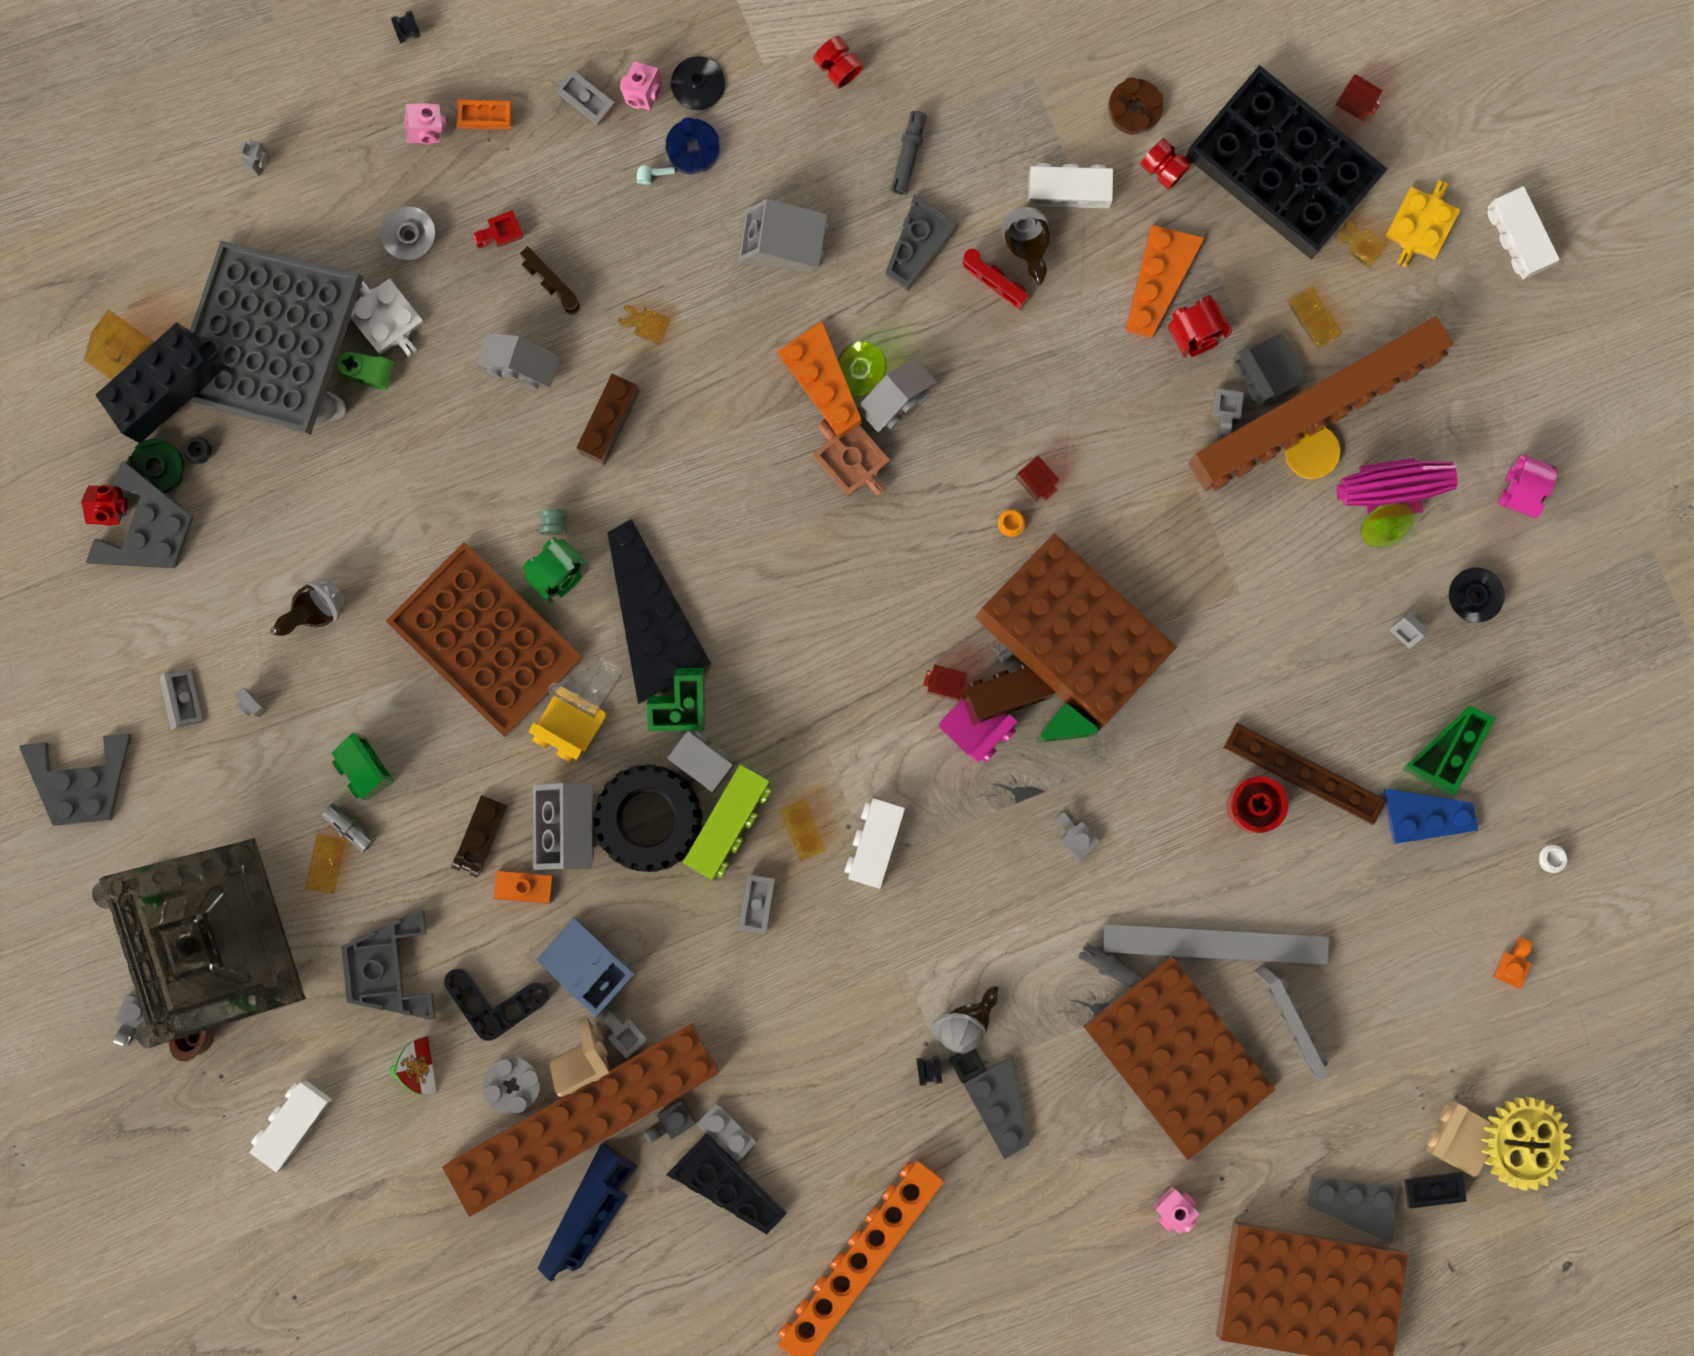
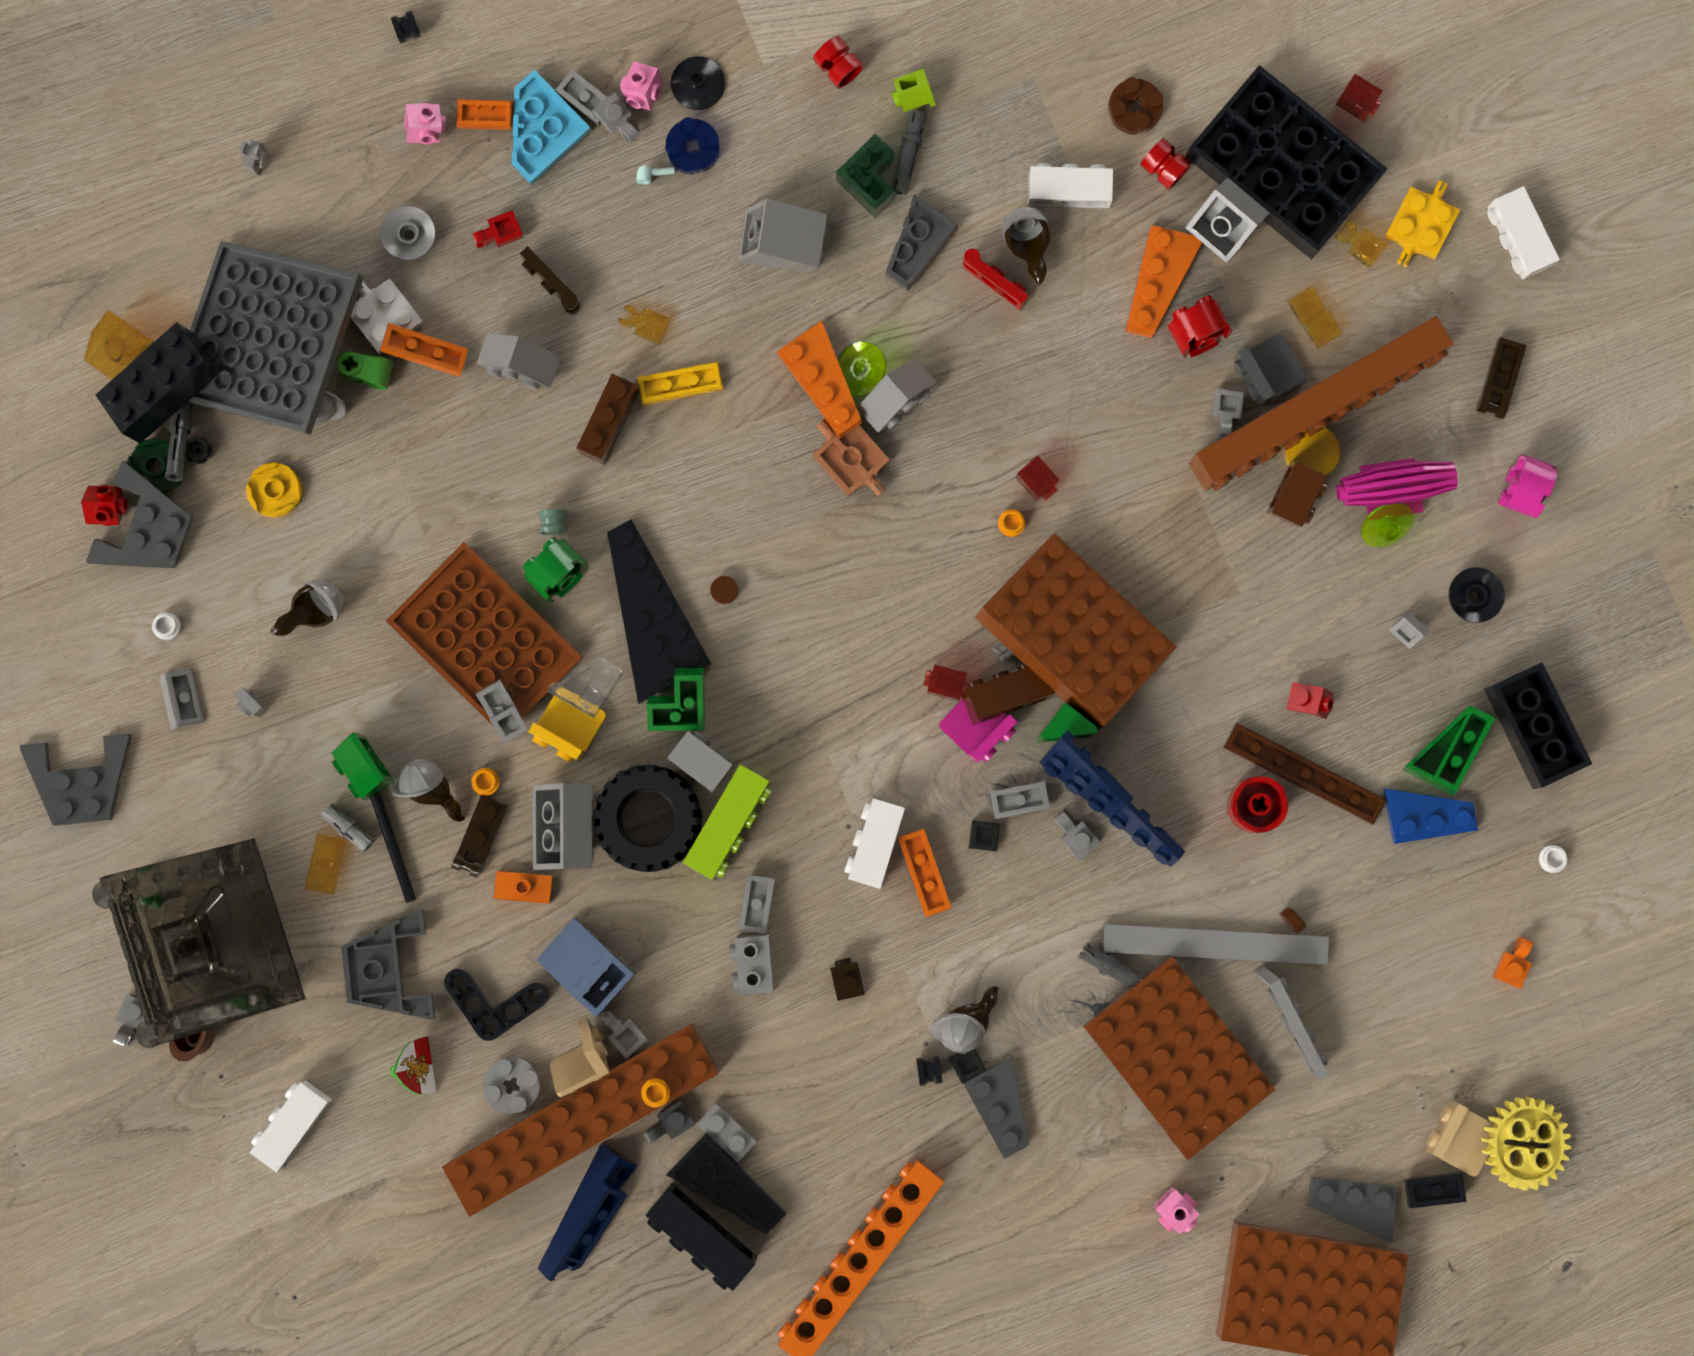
clear yellow plate [779,799,826,862] -> none
none -> white plate [152,612,181,640]
none -> dark grey pin [165,402,192,481]
none -> yellow tile [246,462,303,518]
none -> black bar [370,794,417,903]
none -> orange plate [380,323,468,377]
none -> light grey piece [391,759,465,822]
none -> light orange plate [471,768,500,796]
none -> light grey slope [476,679,528,743]
none -> medium azure plate [512,69,591,186]
none -> light grey plate [592,92,640,142]
none -> yellow tile [637,361,724,406]
none -> light orange plate [641,1078,670,1108]
none -> black brick [645,1182,757,1291]
none -> reddish brown tile [710,576,738,605]
none -> light grey brick [730,935,774,995]
none -> dark brown bracket [830,958,865,1001]
none -> clear green brick [836,133,895,218]
none -> lime brick [891,68,936,112]
none -> orange plate [898,829,952,917]
none -> pearl dark grey tile [969,820,1000,852]
none -> light grey plate [989,781,1050,819]
none -> dark blue wing [1039,730,1185,867]
none -> light grey brick [1185,178,1270,263]
none -> reddish brown brick [1266,462,1328,527]
none -> reddish brown tile [1279,907,1306,935]
none -> red bracket [1286,682,1334,719]
none -> dark brown plate [1476,337,1527,419]
none -> black brick [1484,662,1592,789]

